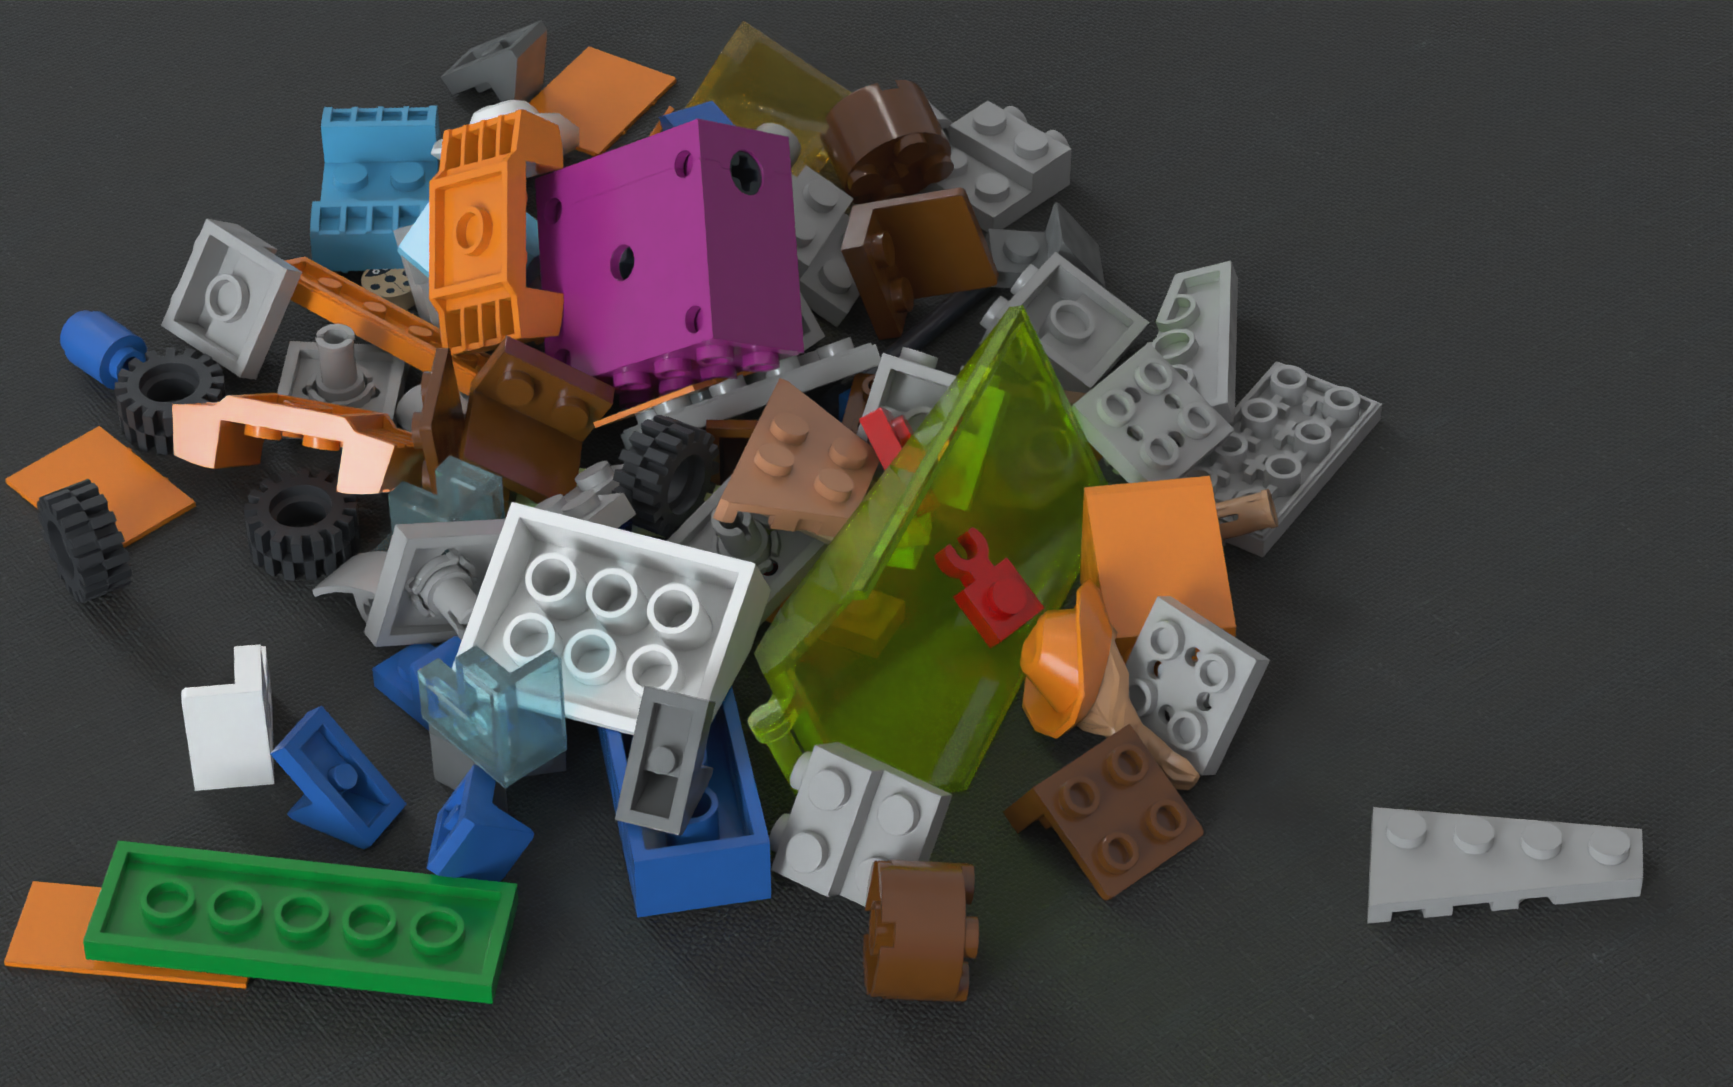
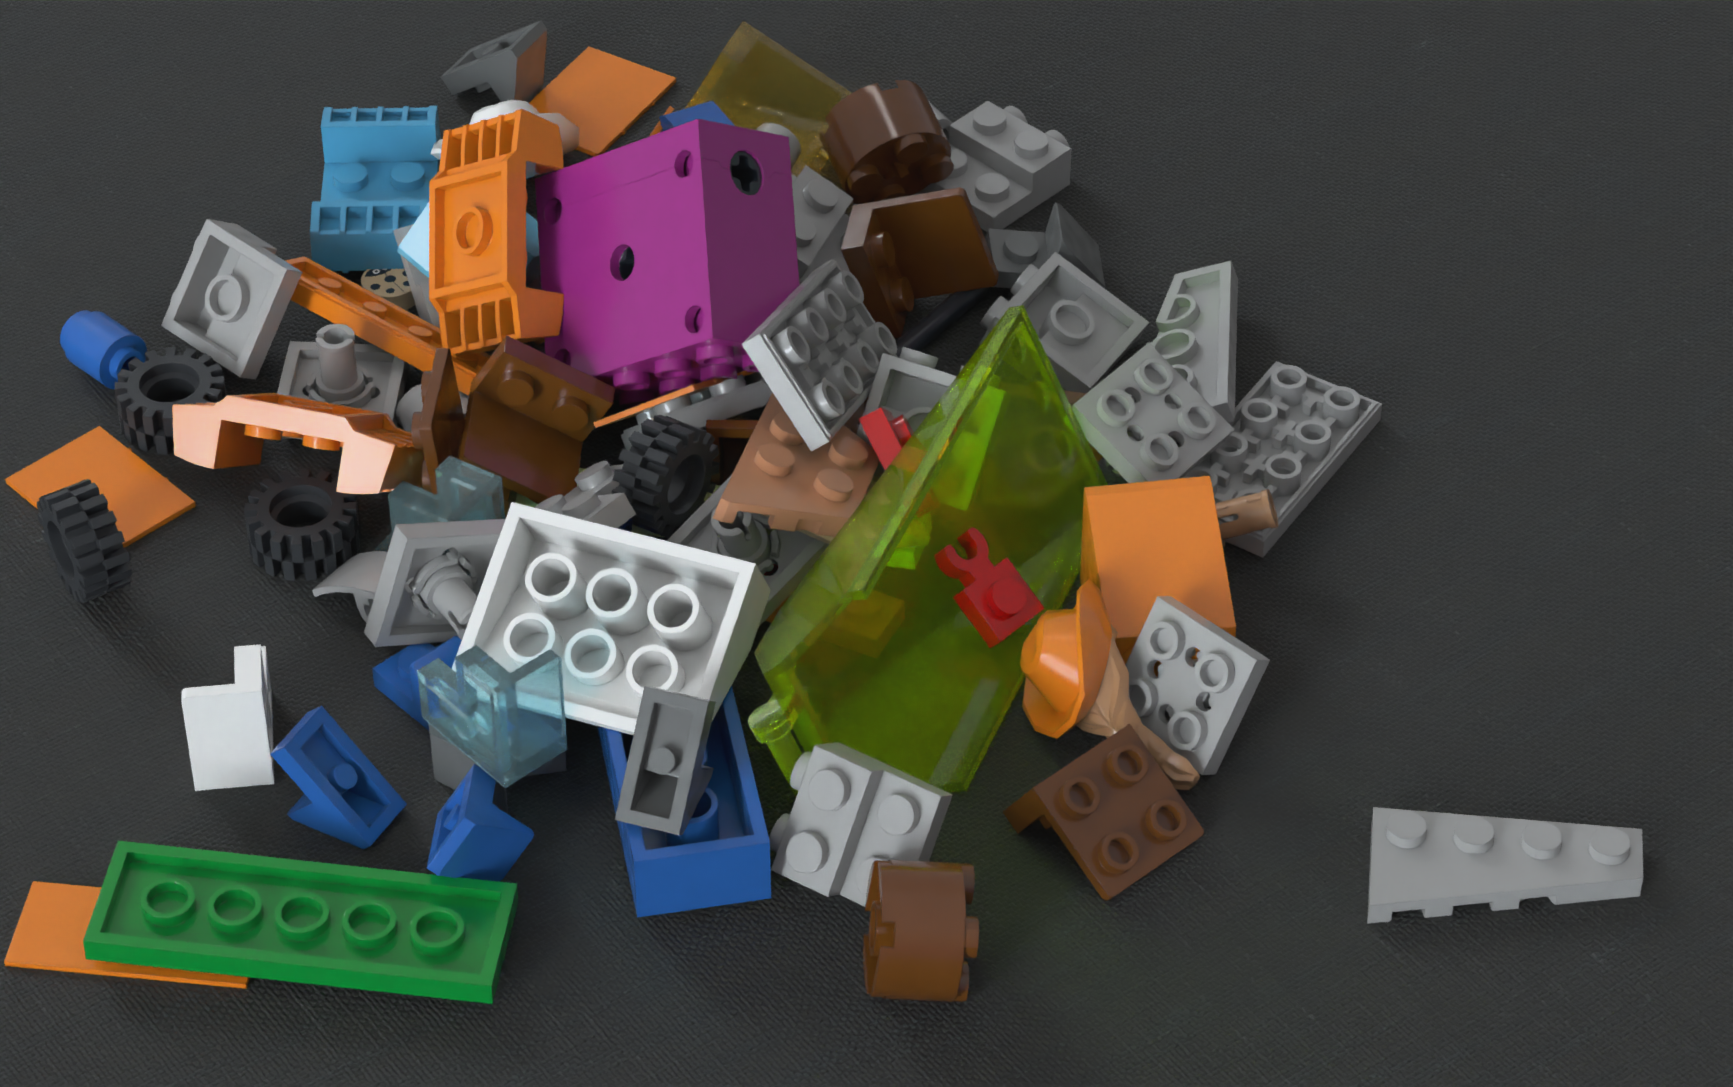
none -> light grey tile [742,259,897,452]

